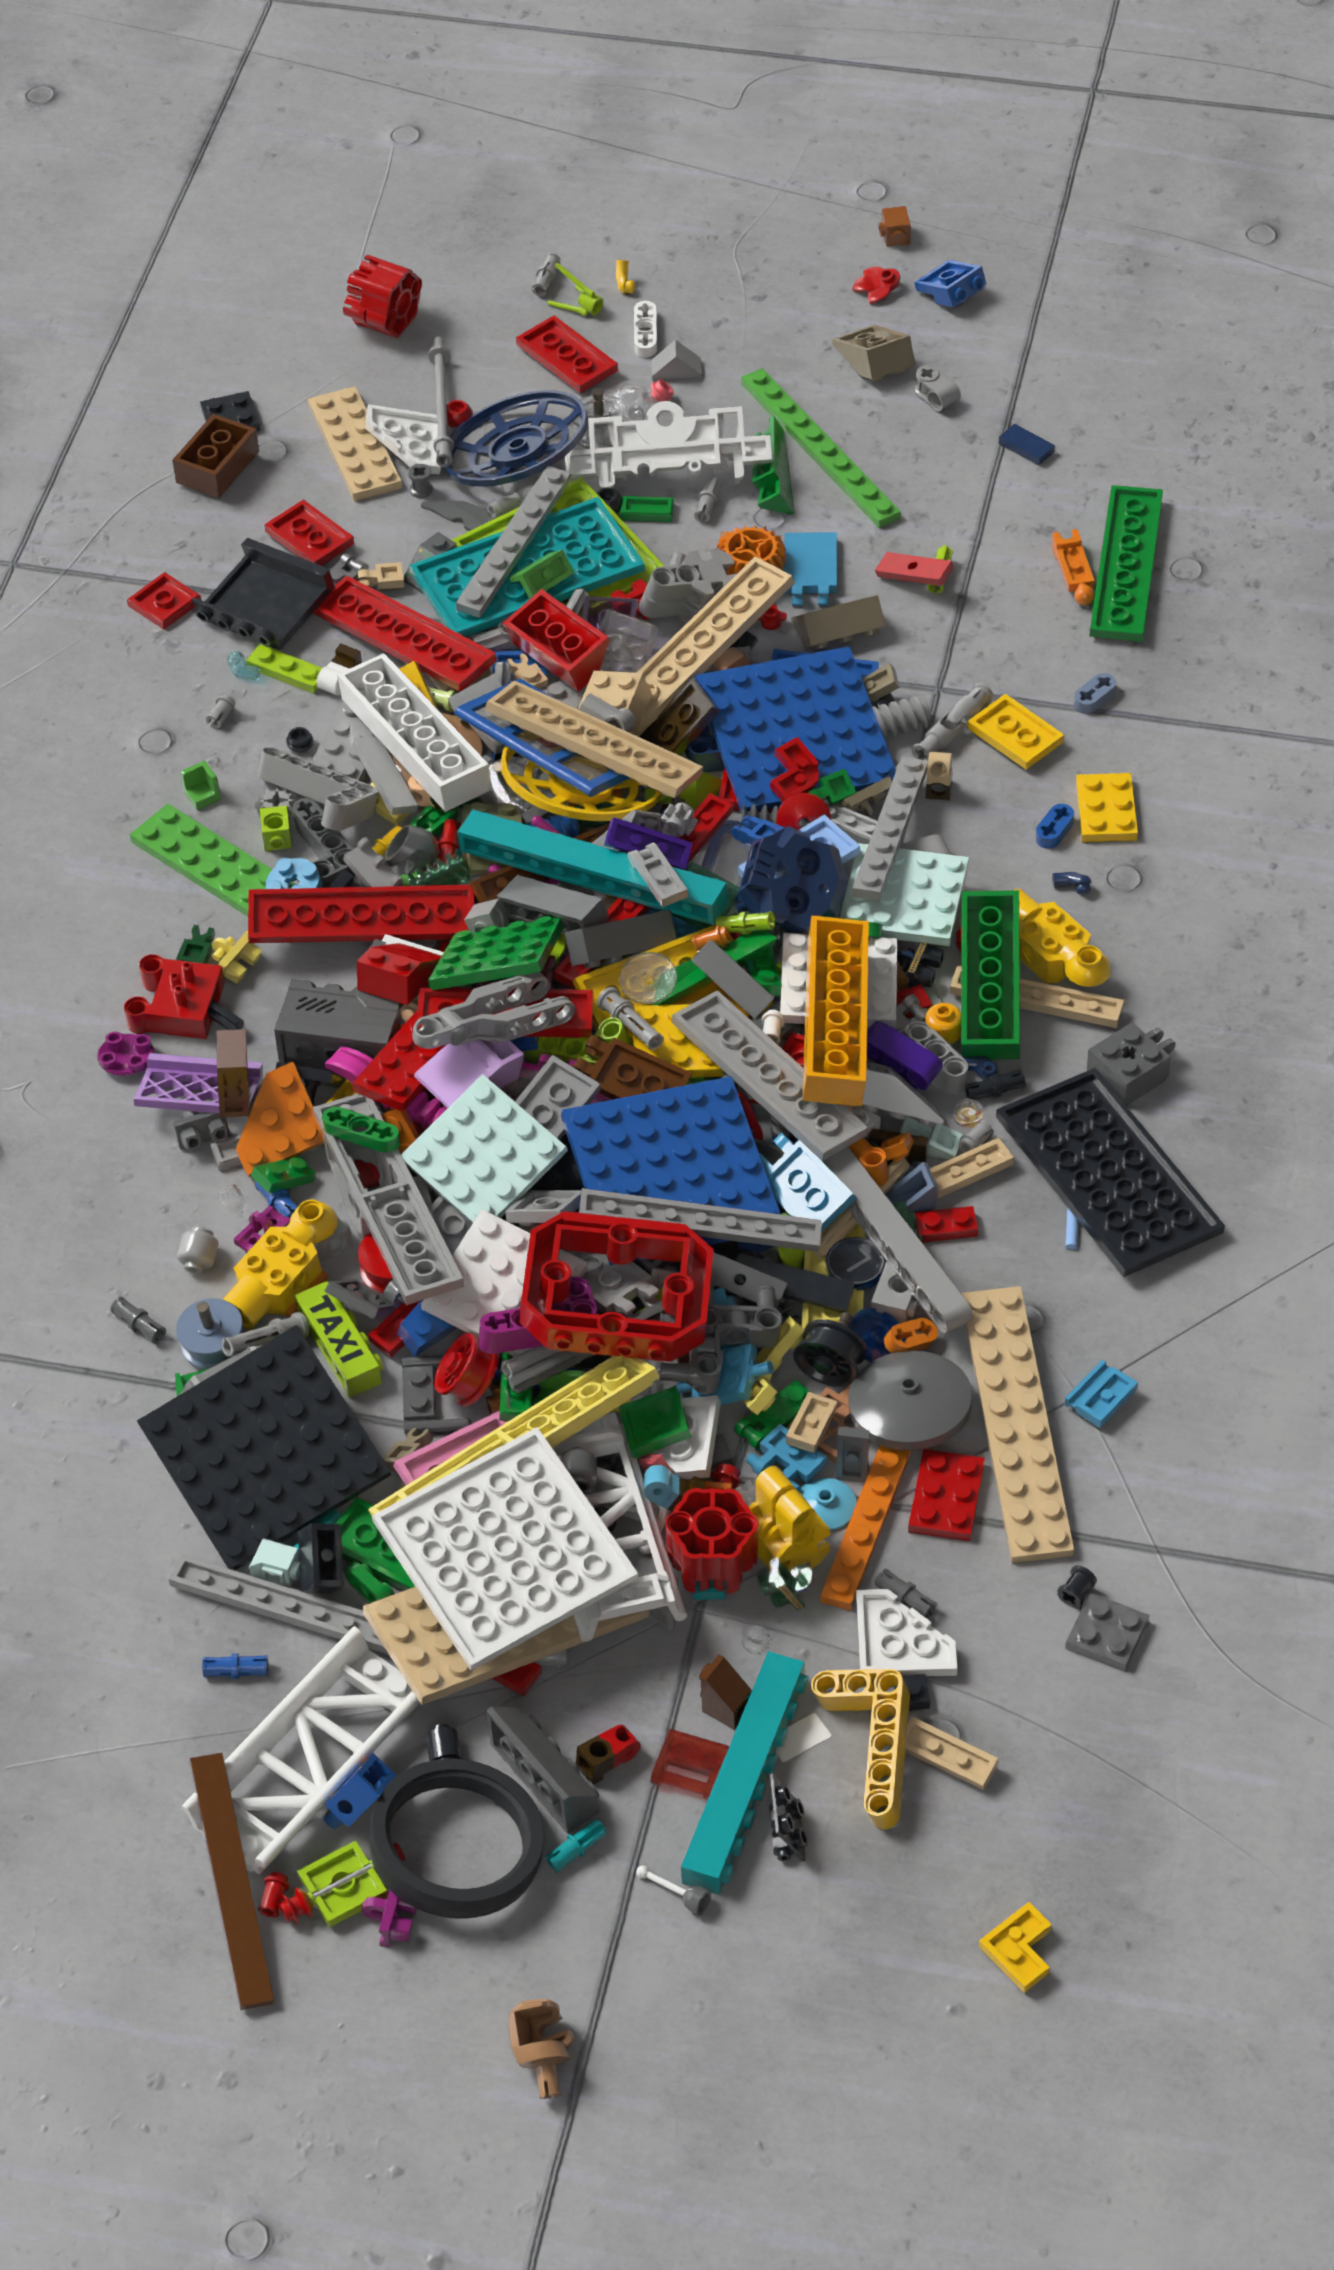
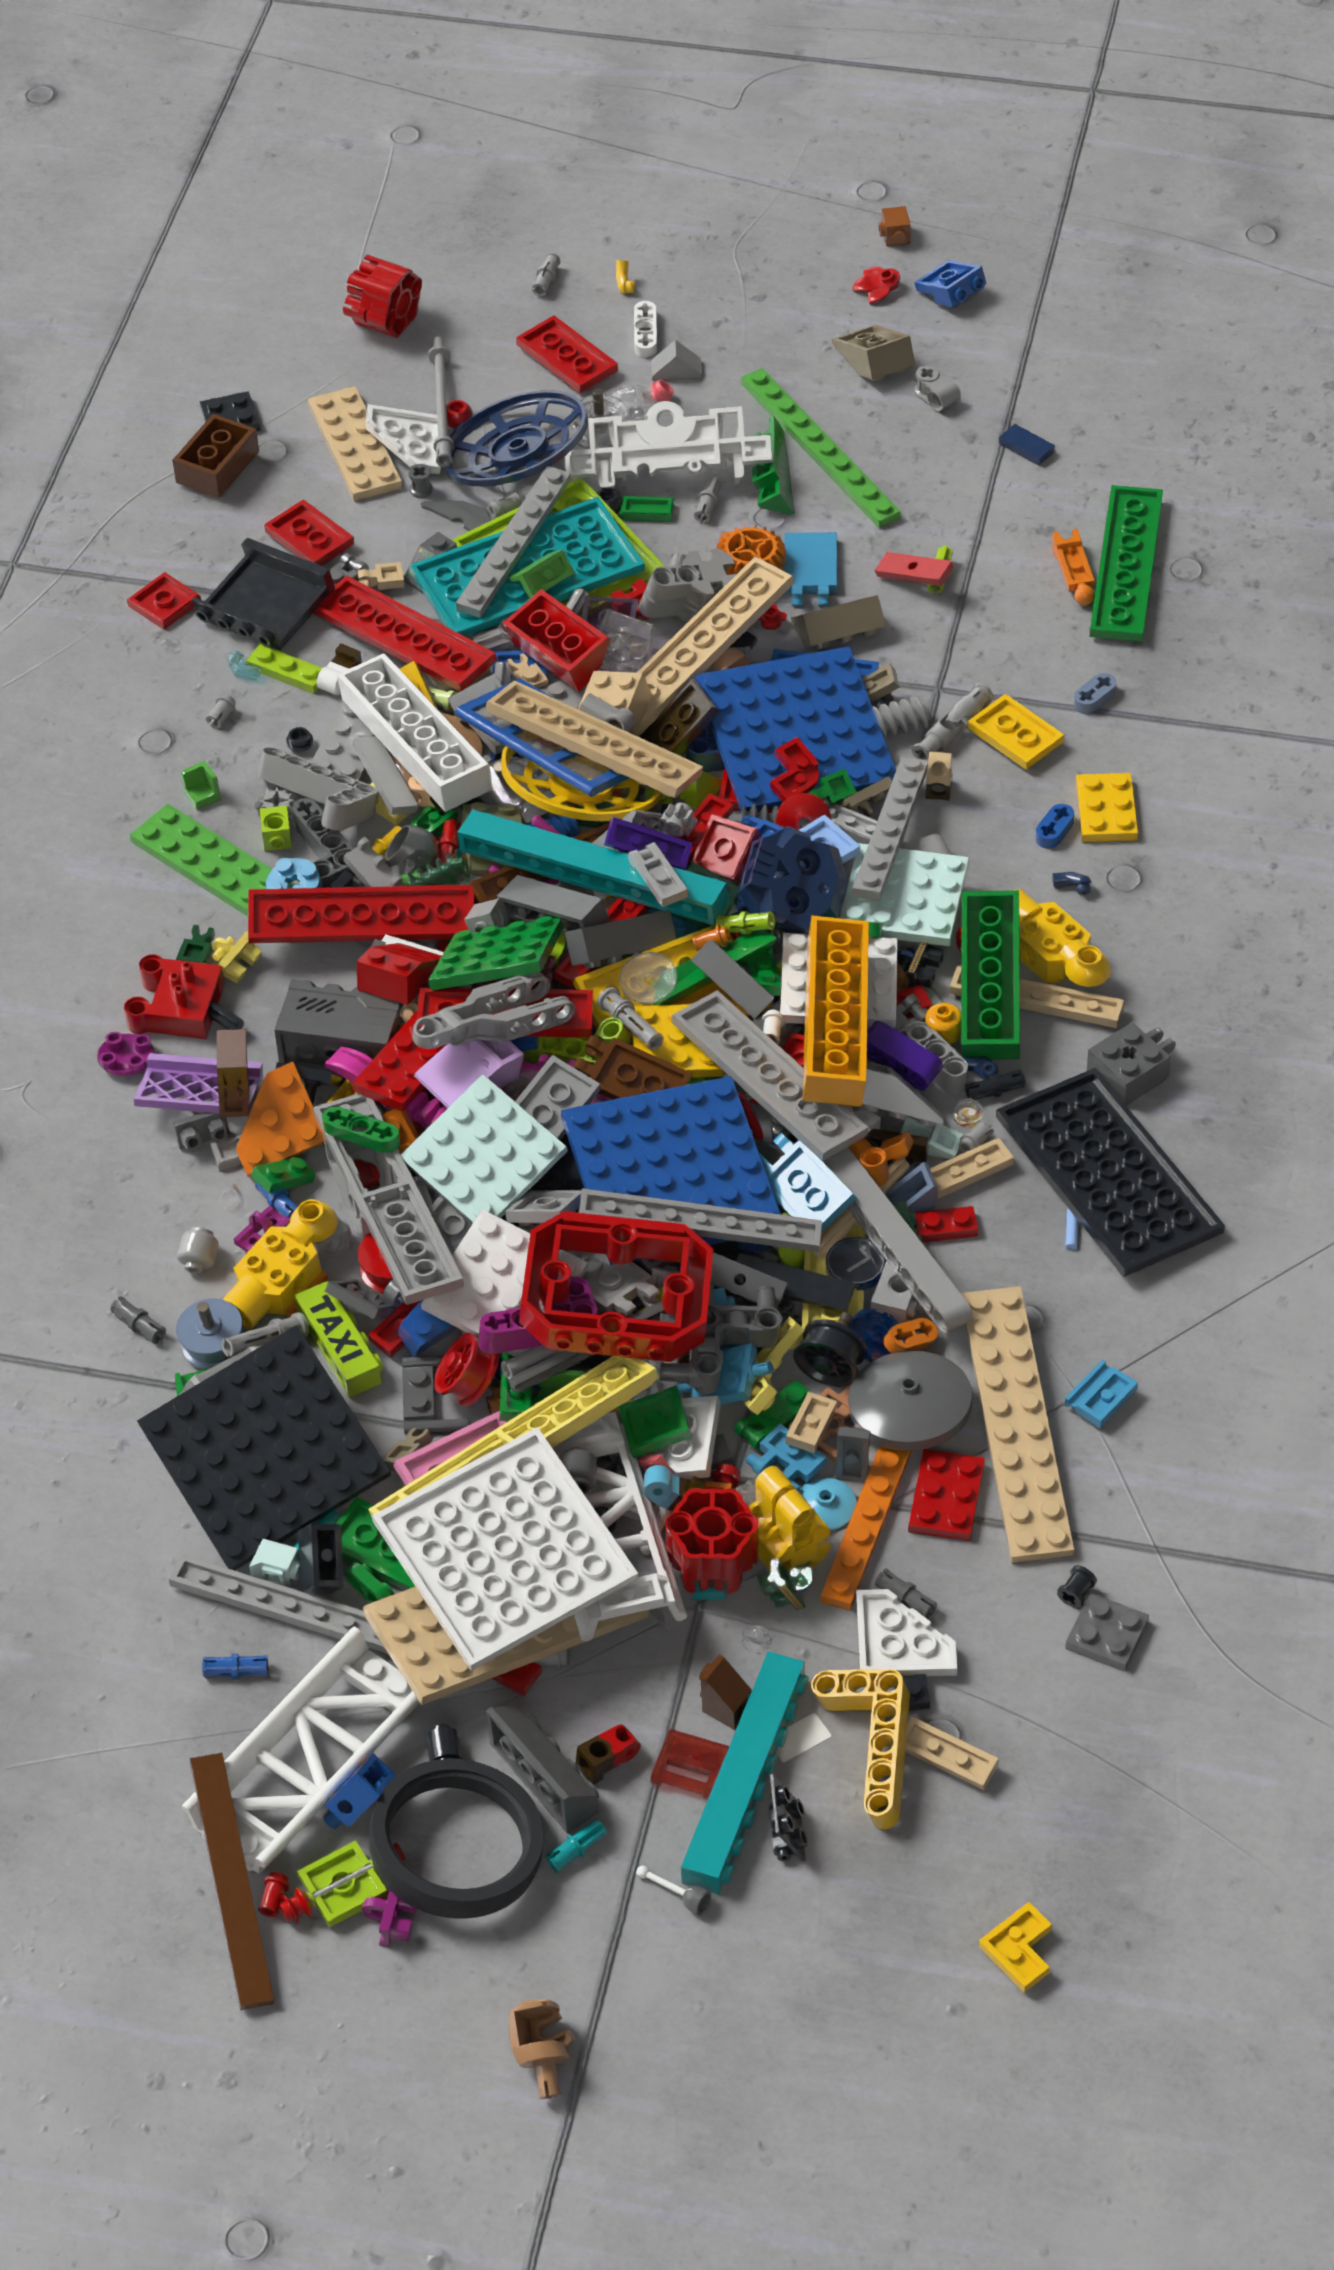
lime plant [547,263,604,316] -> none
none -> tile [689,815,761,883]

